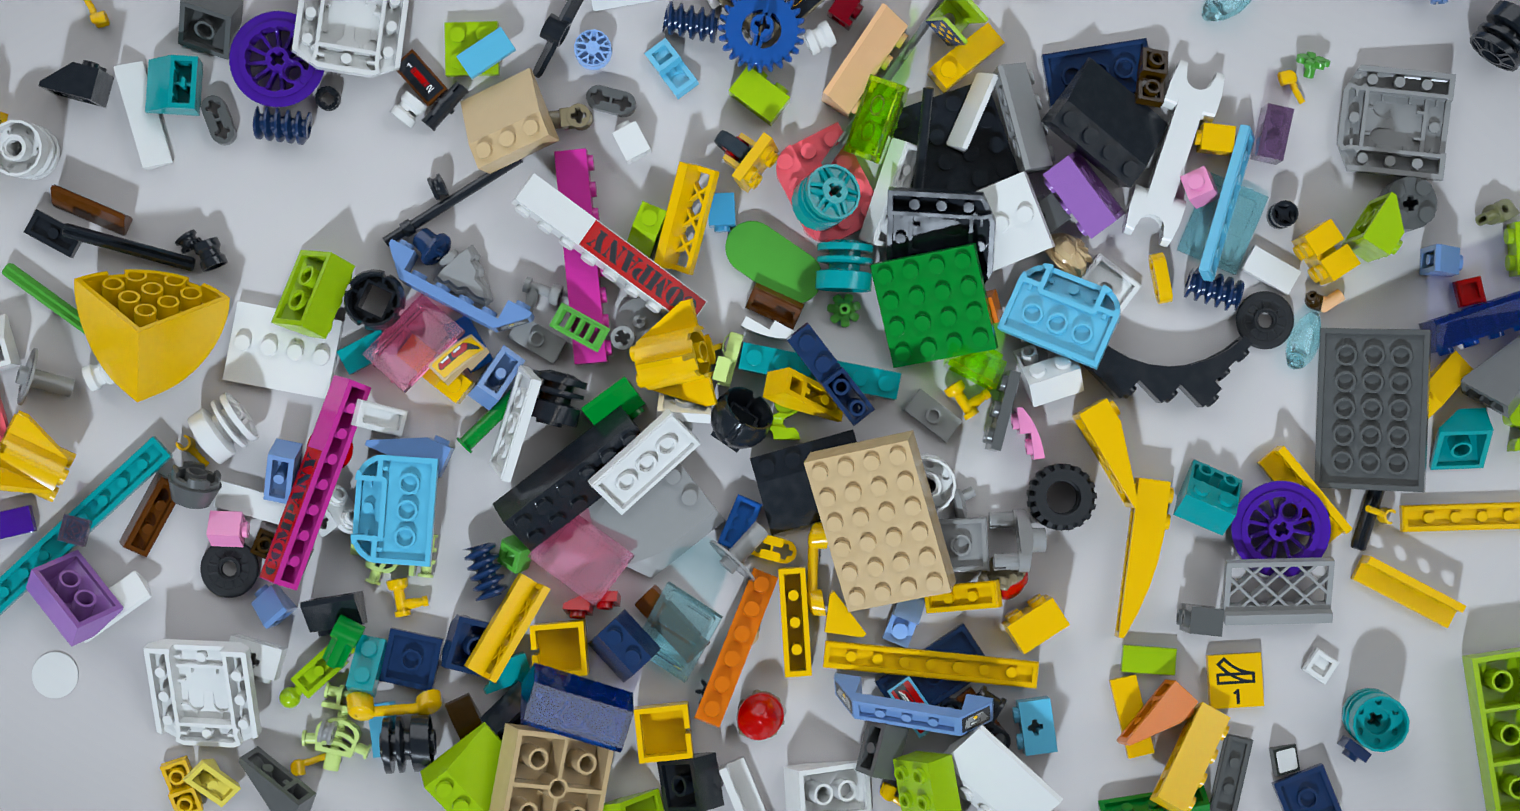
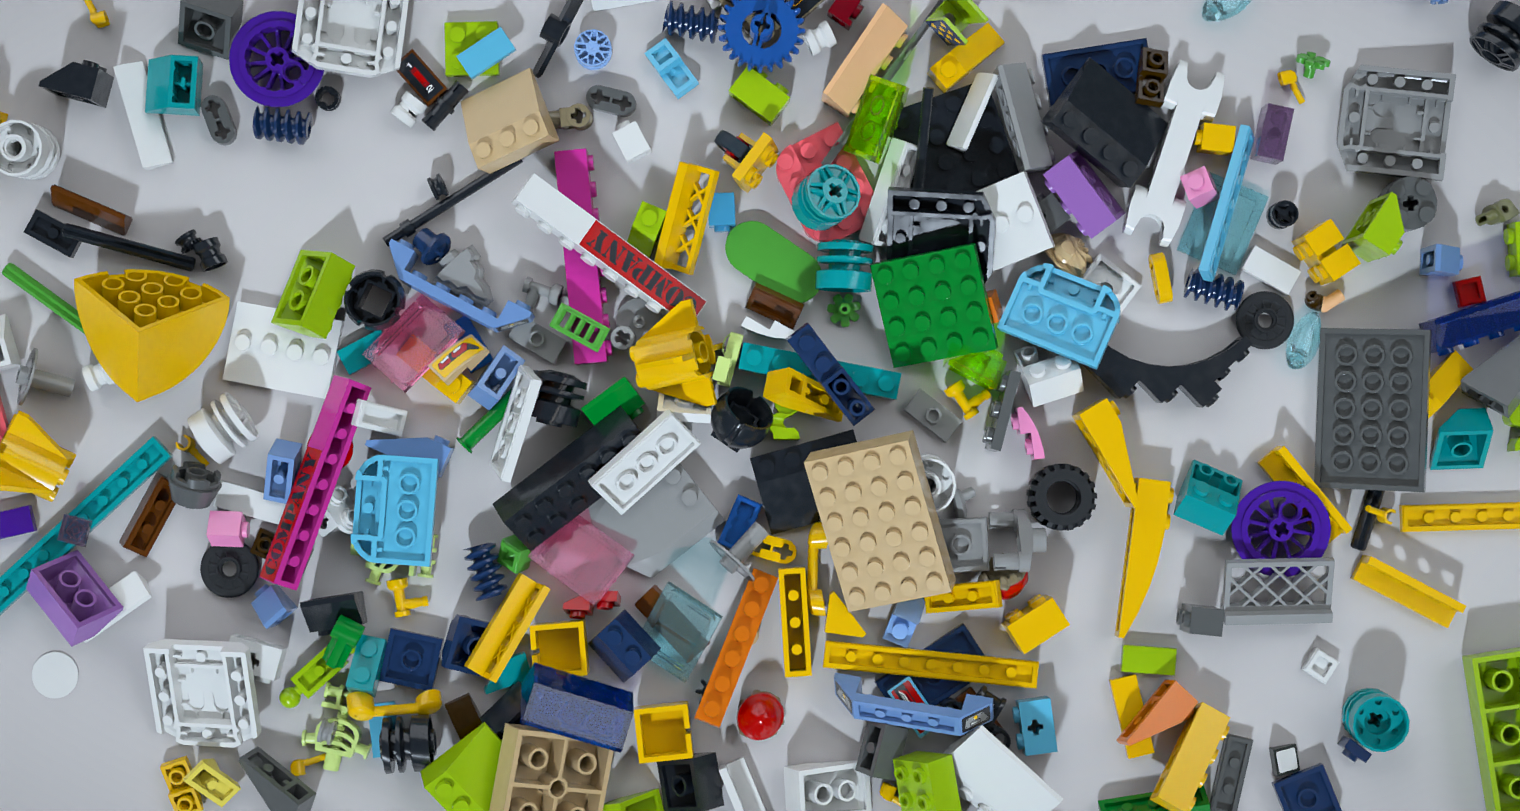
yellow tile [1206,652,1264,709] -> none

